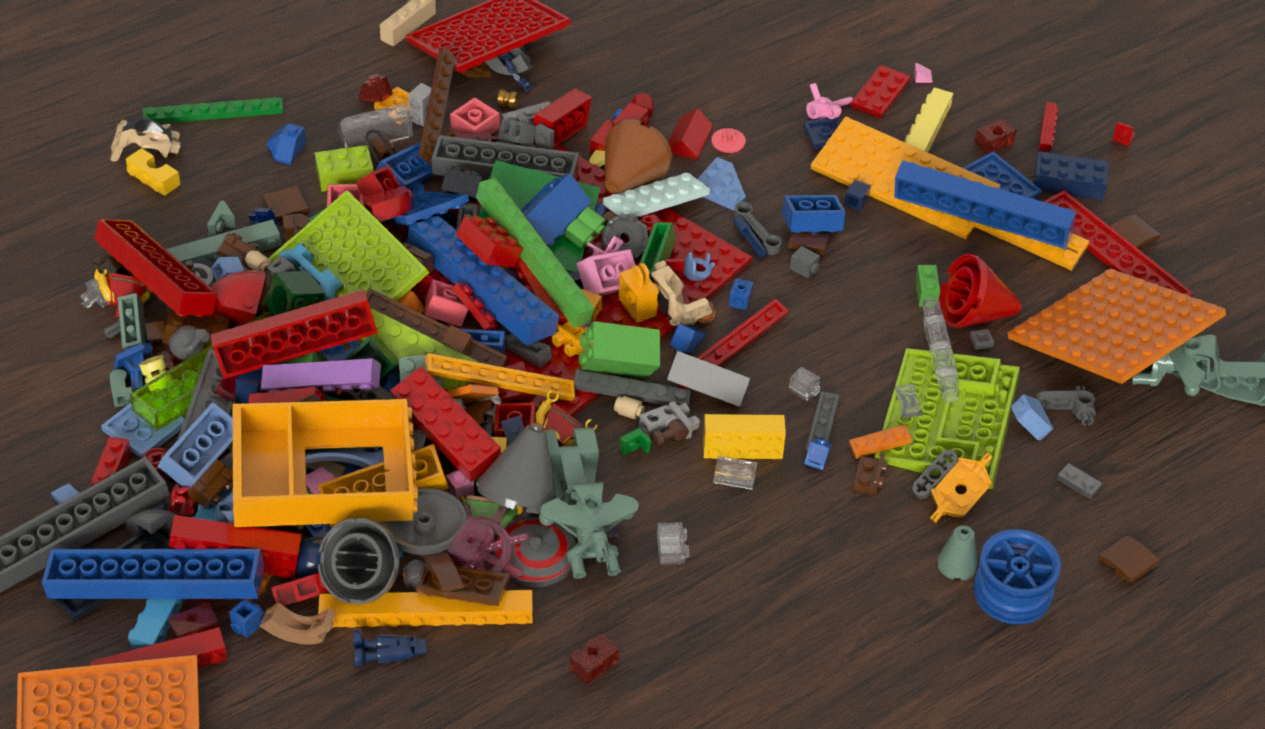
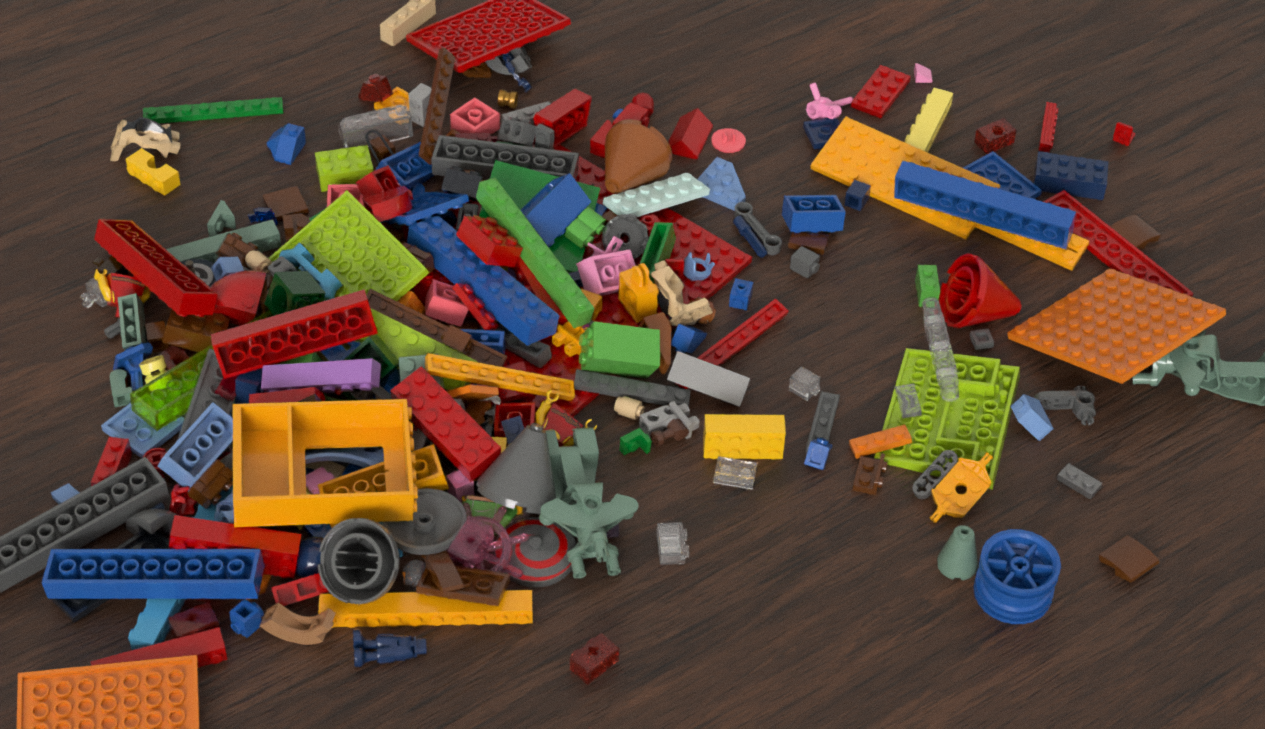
dark grey piece [169,325,209,360] -> none
light yellow tile [589,150,605,168] -> none
none -> dark orange slope [639,312,671,374]

